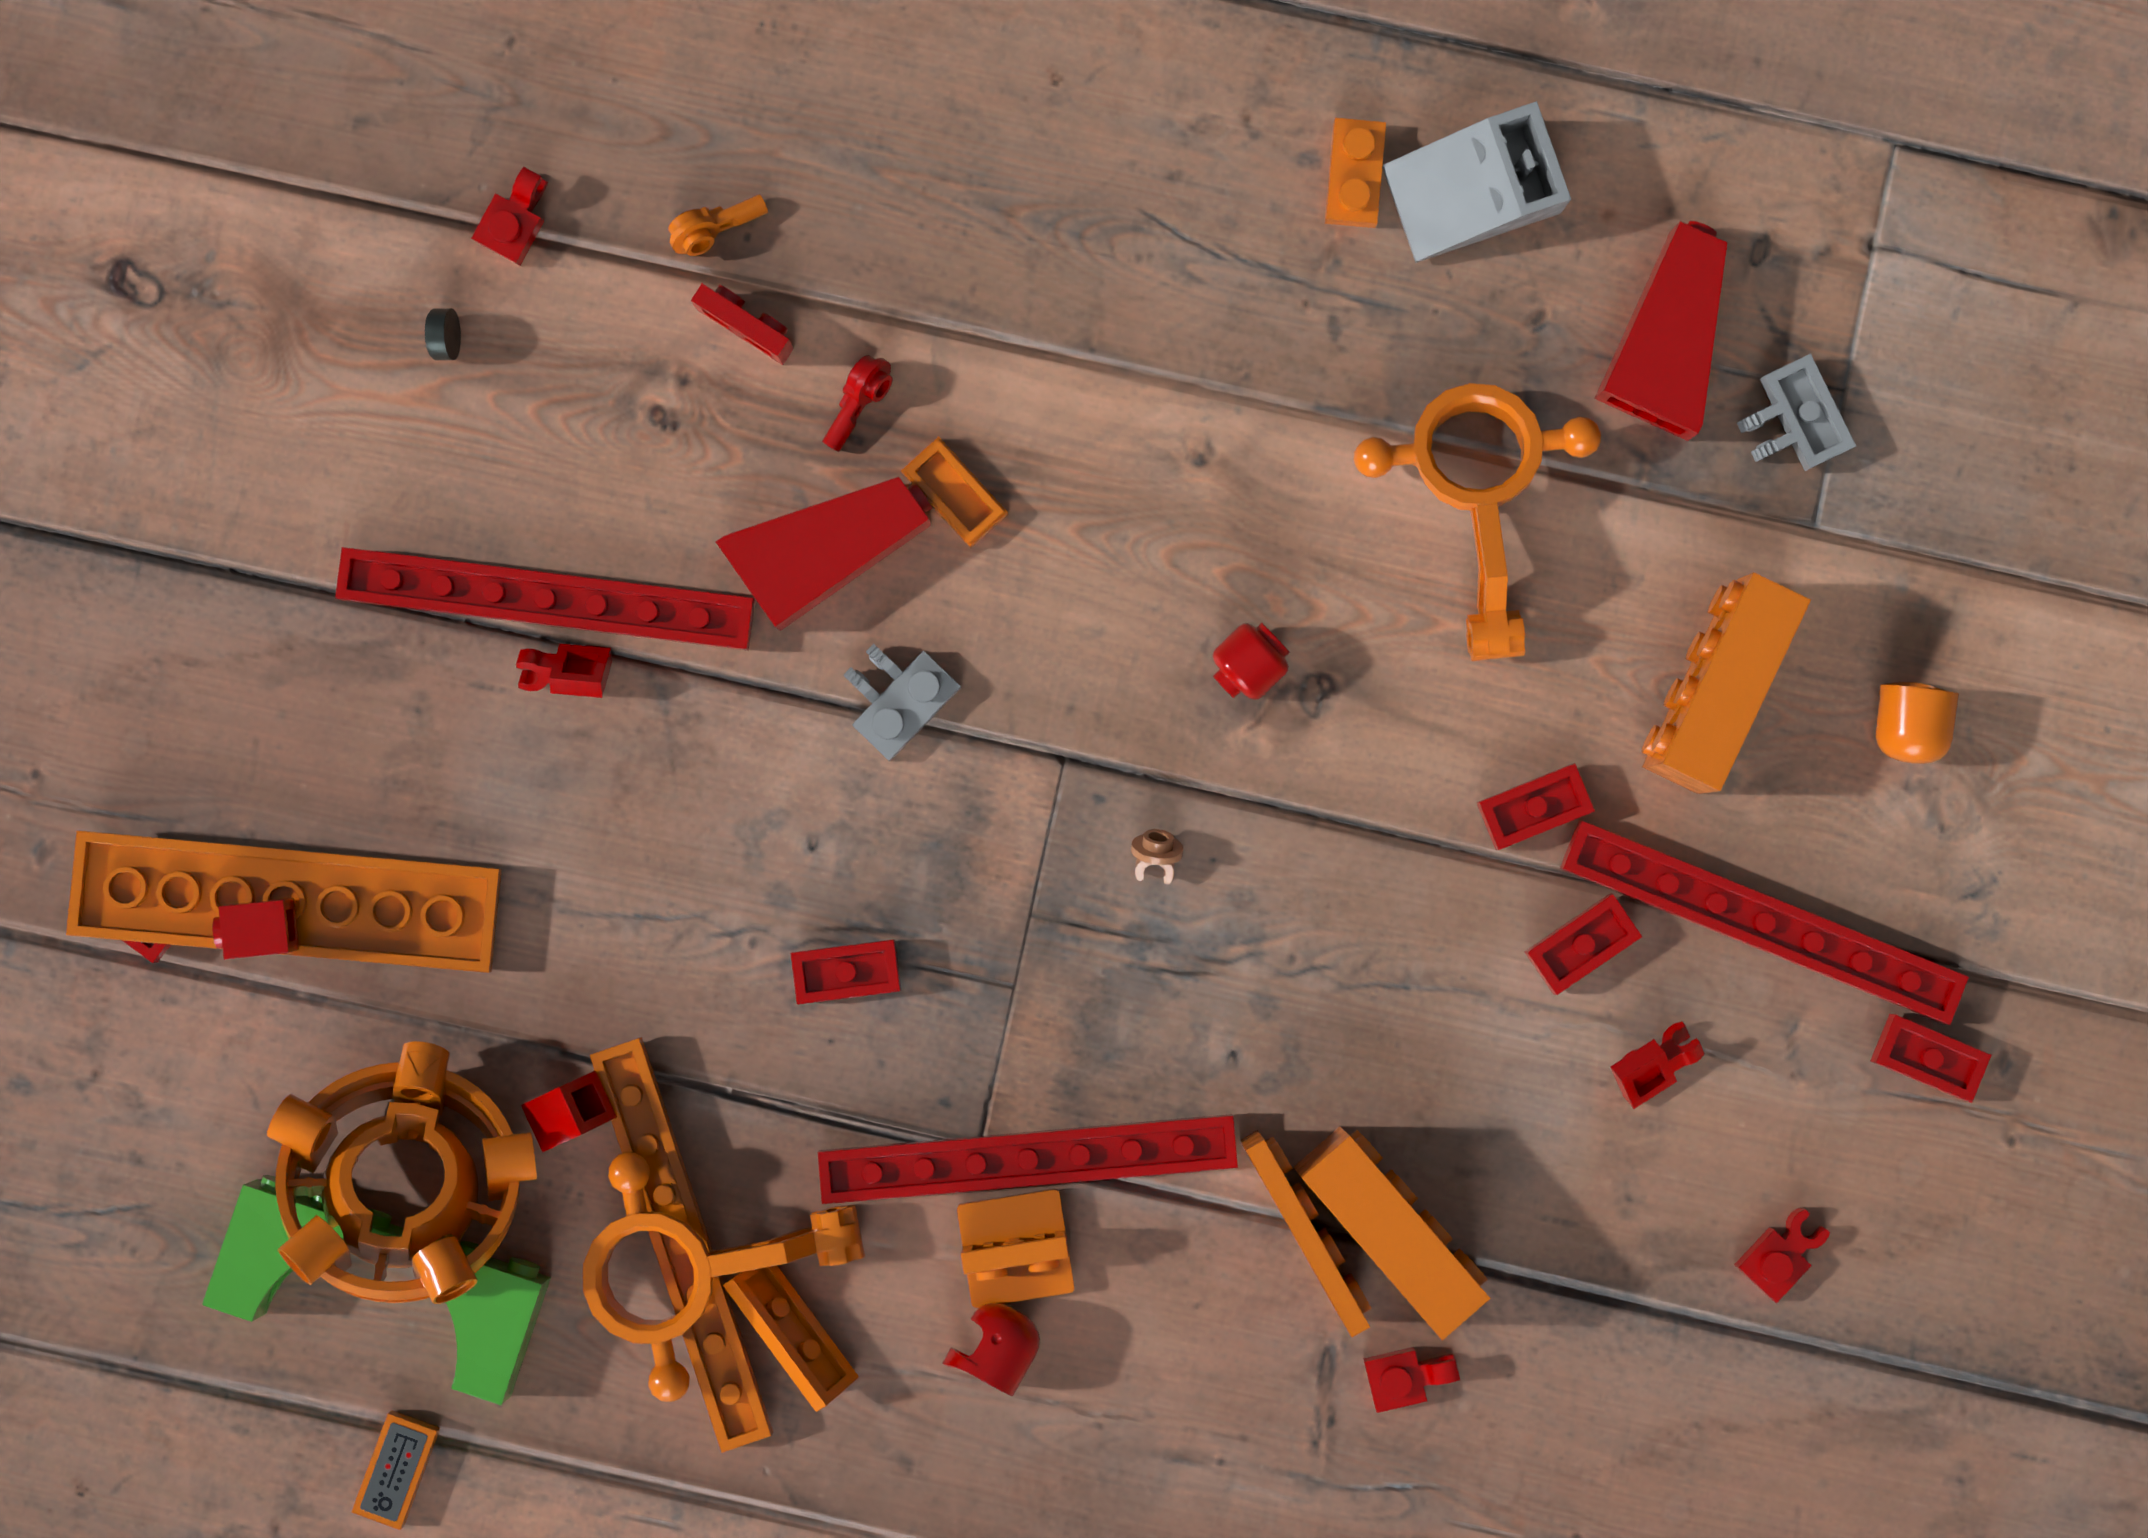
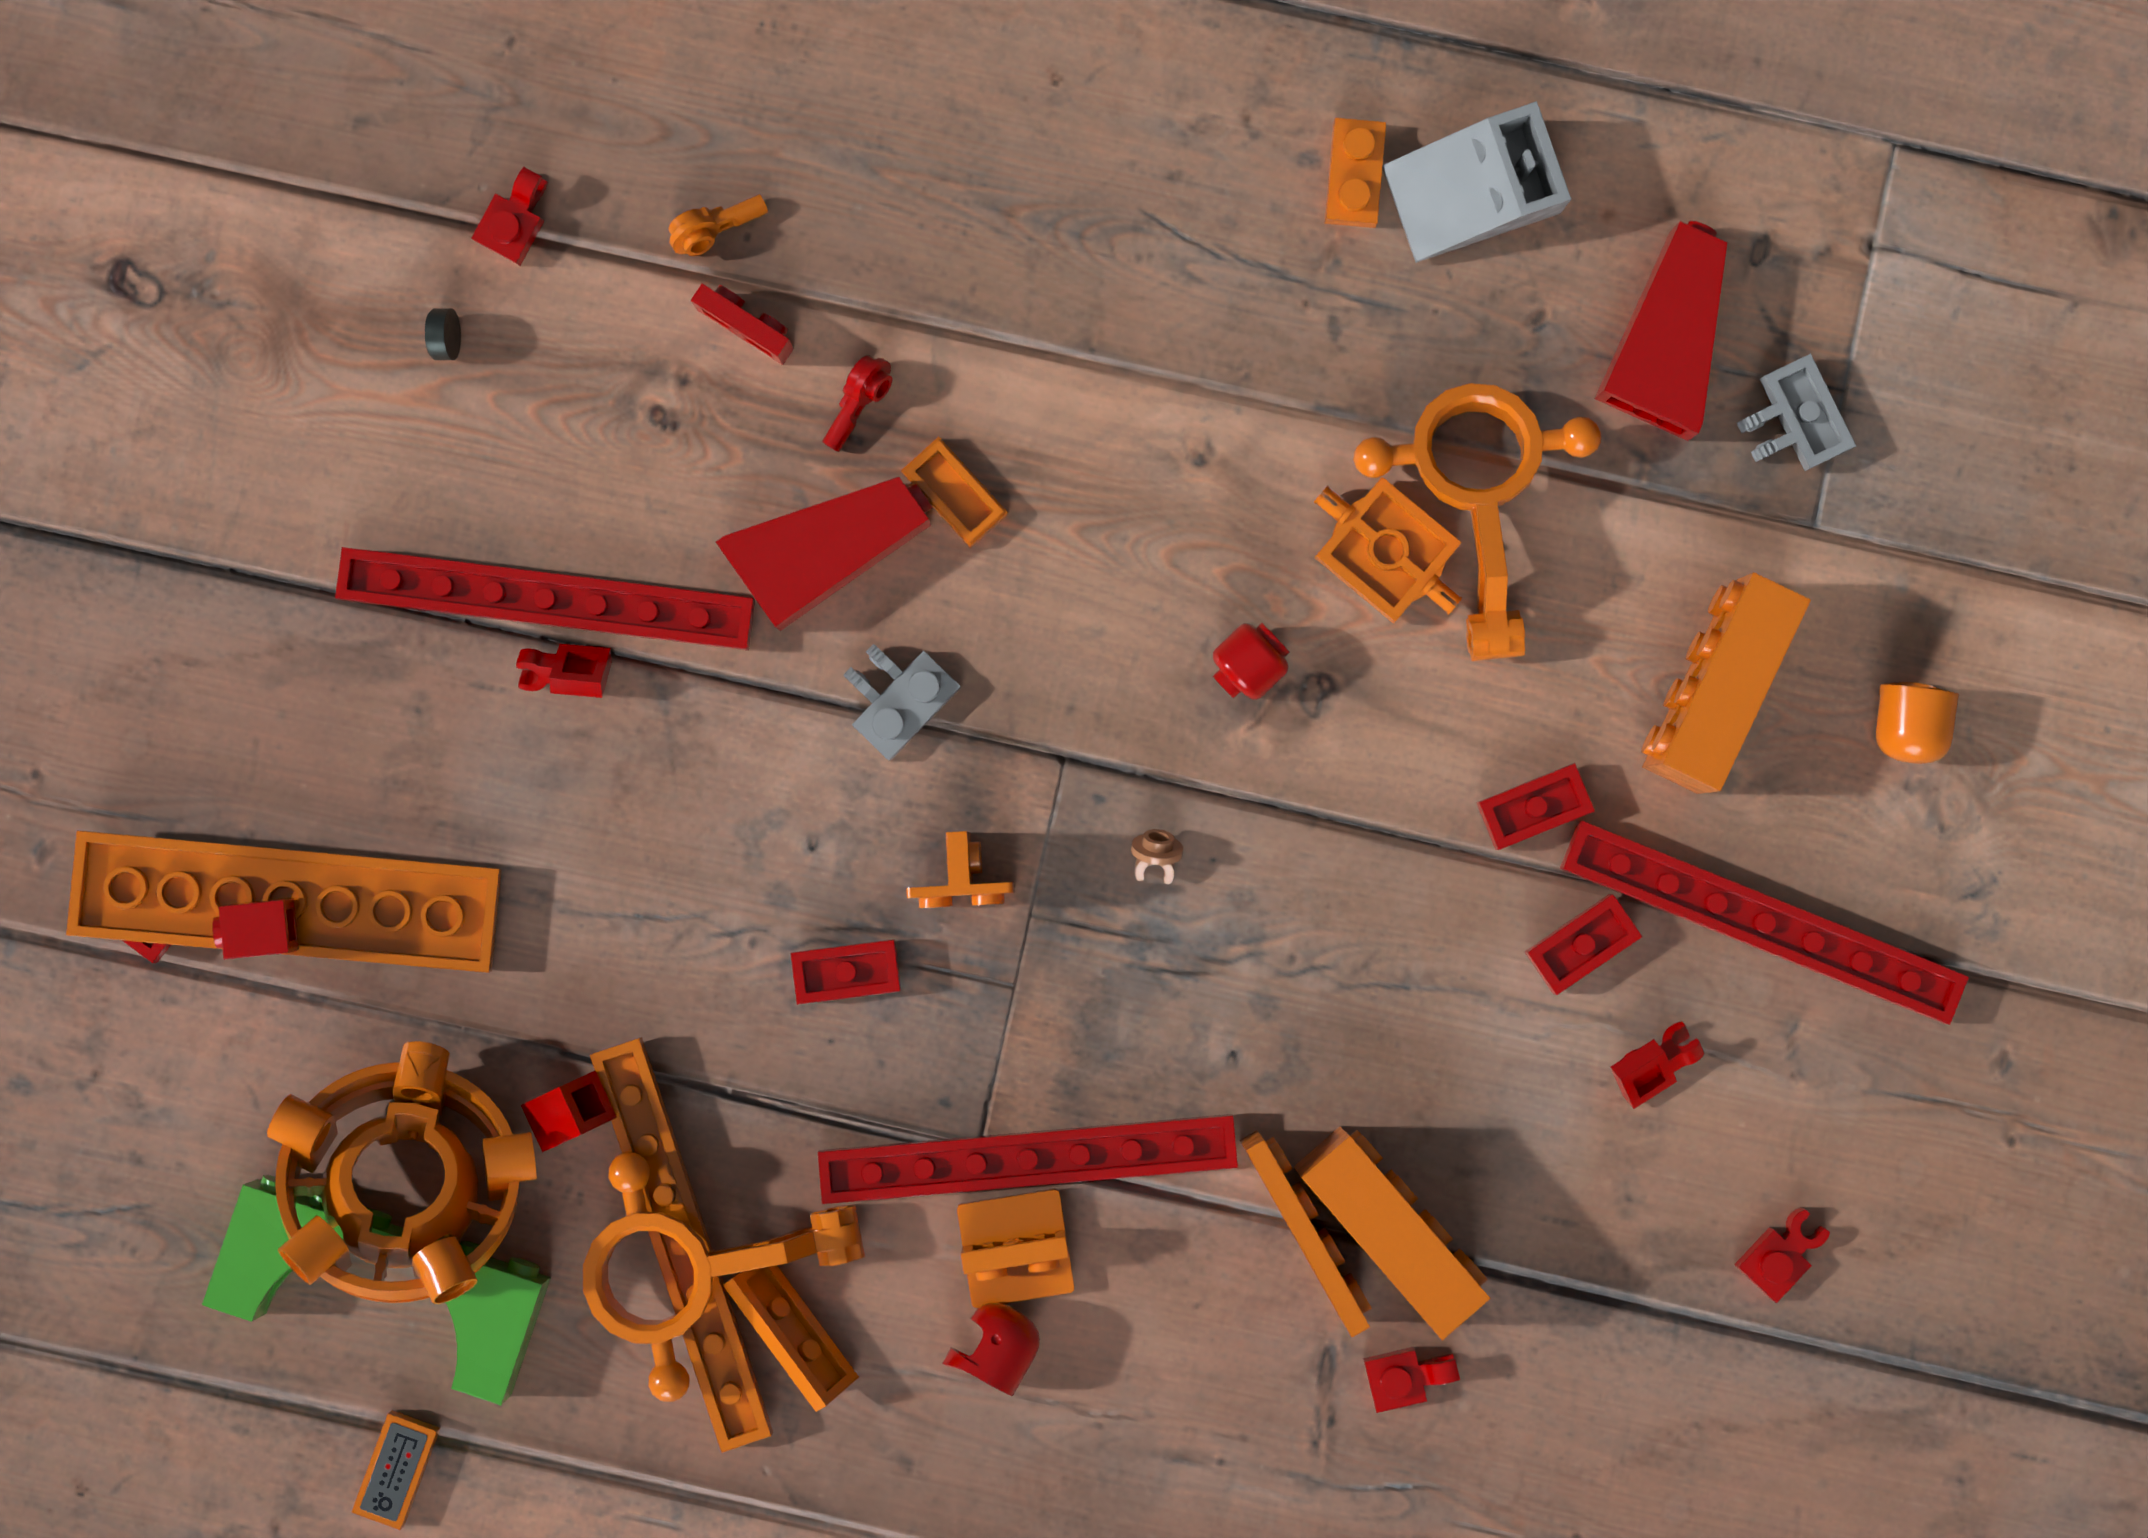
red plate [1870,1014,1992,1103] -> none
none -> orange bracket [906,831,1015,908]
none -> orange plate [1314,477,1463,624]

